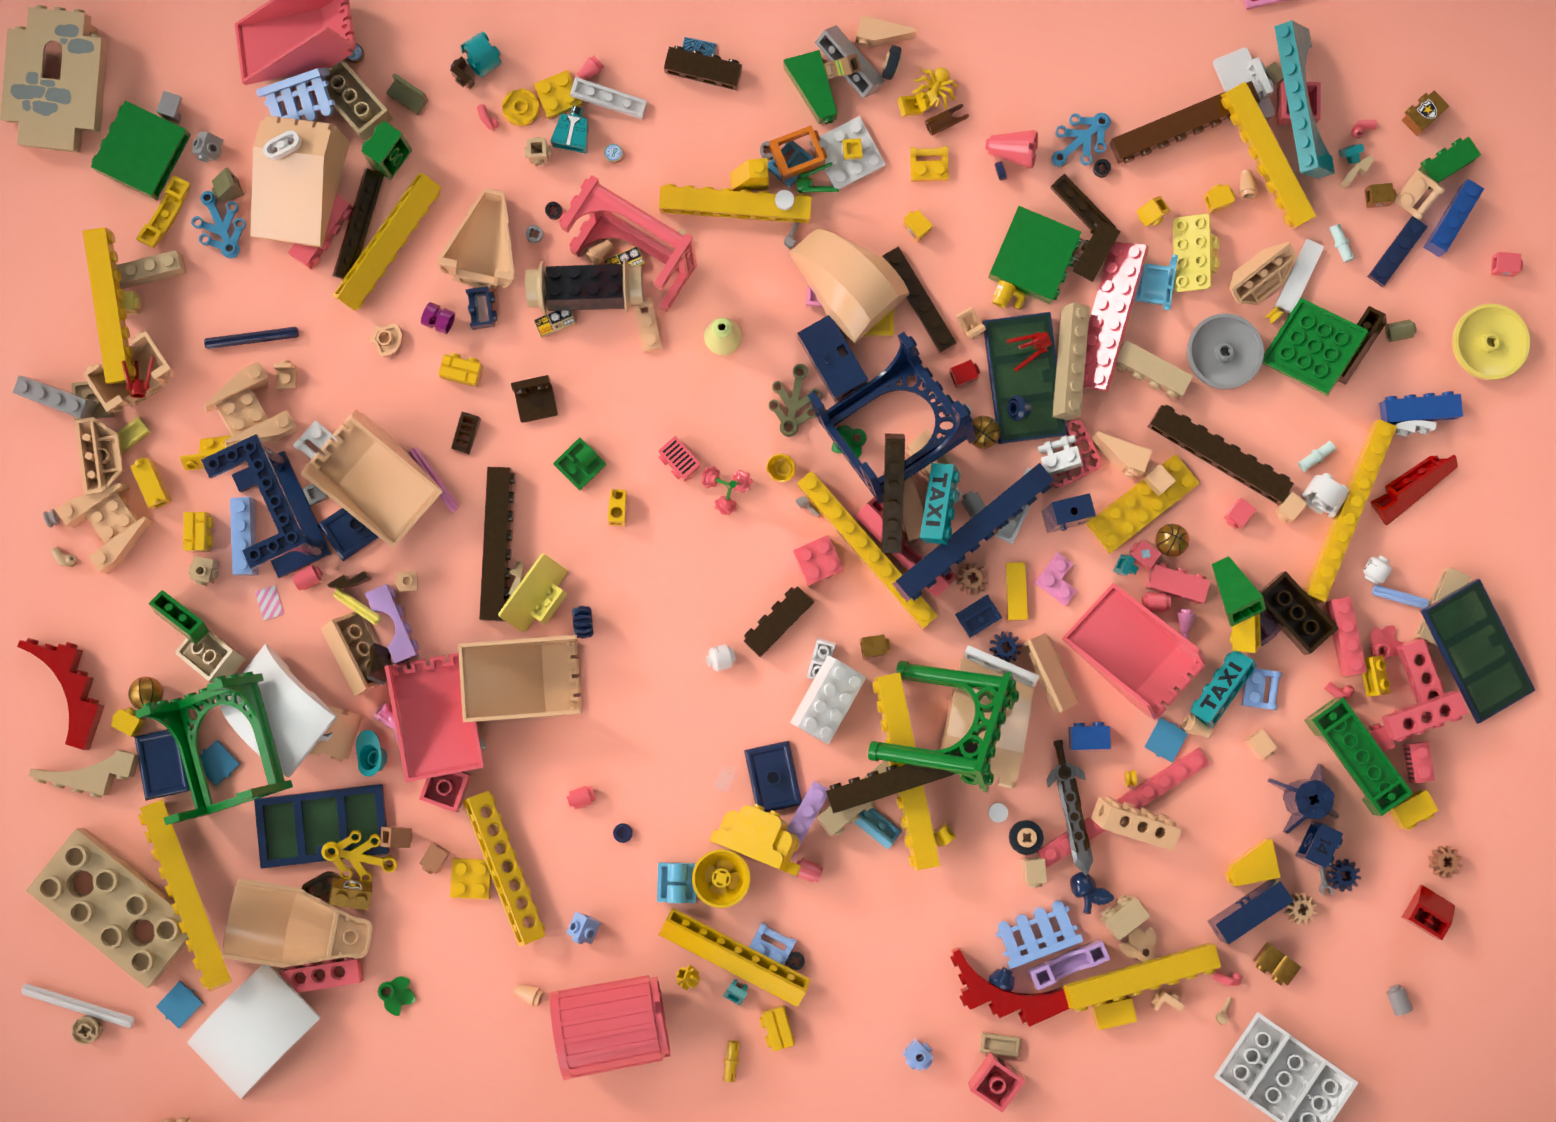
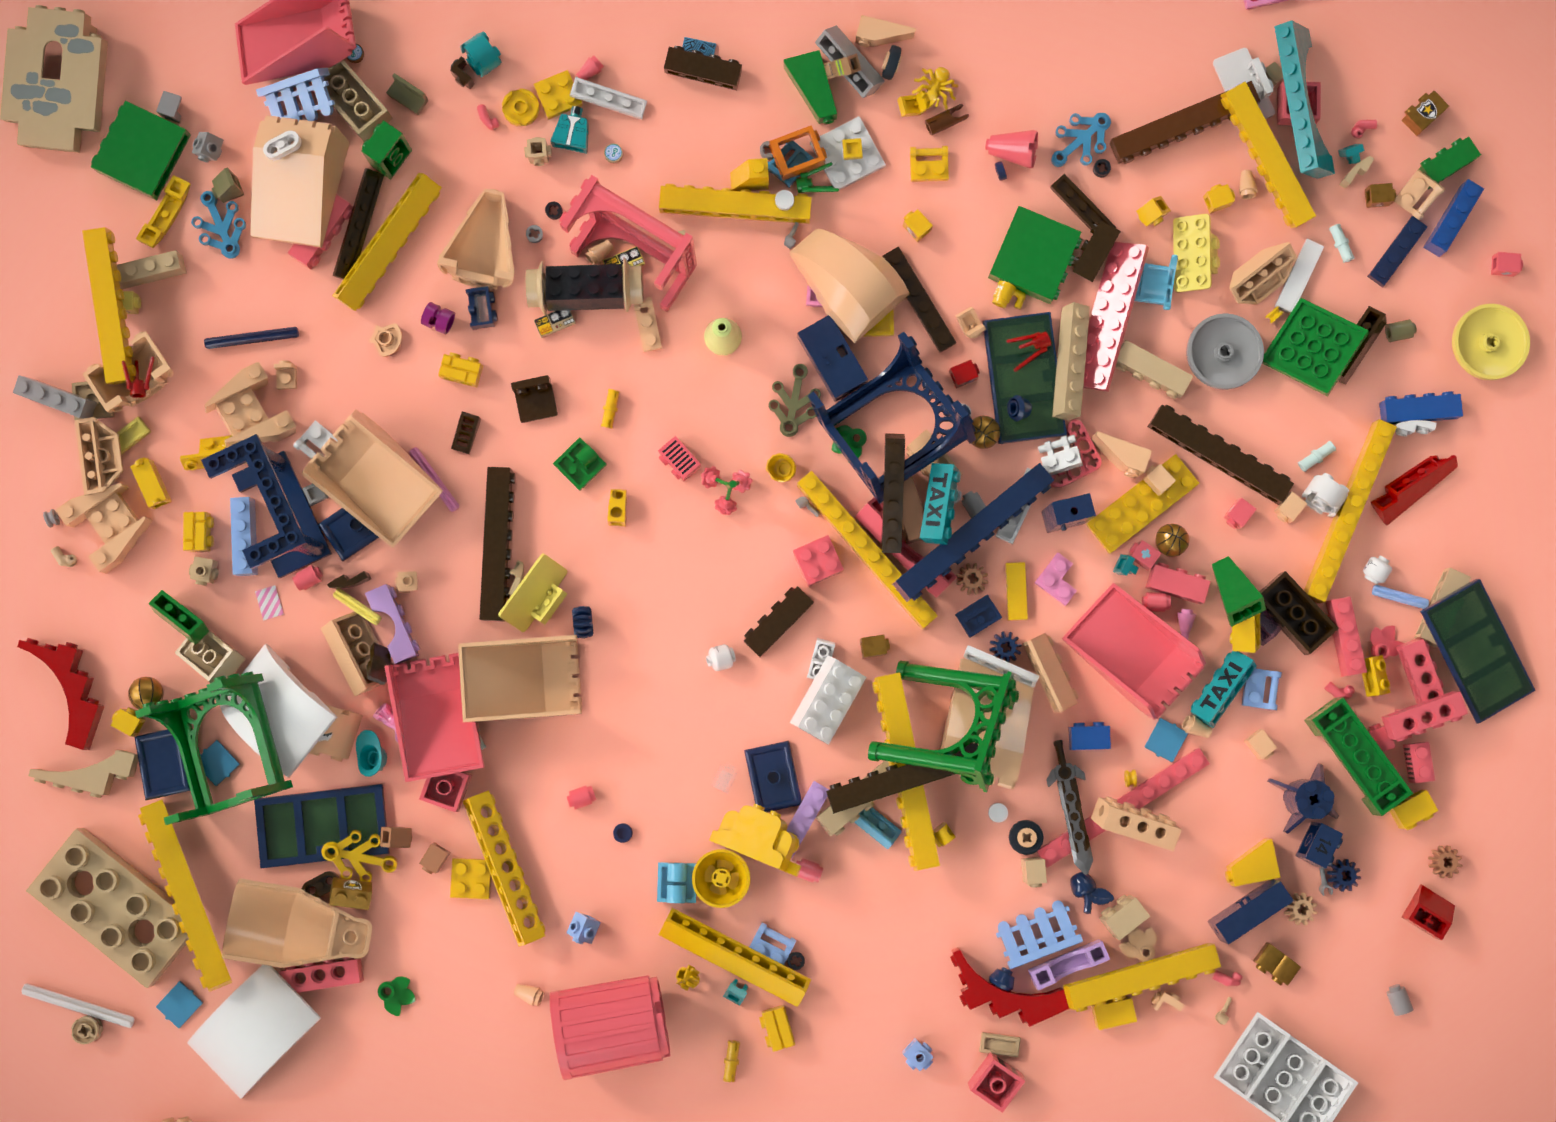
none -> yellow pin [601,389,620,429]

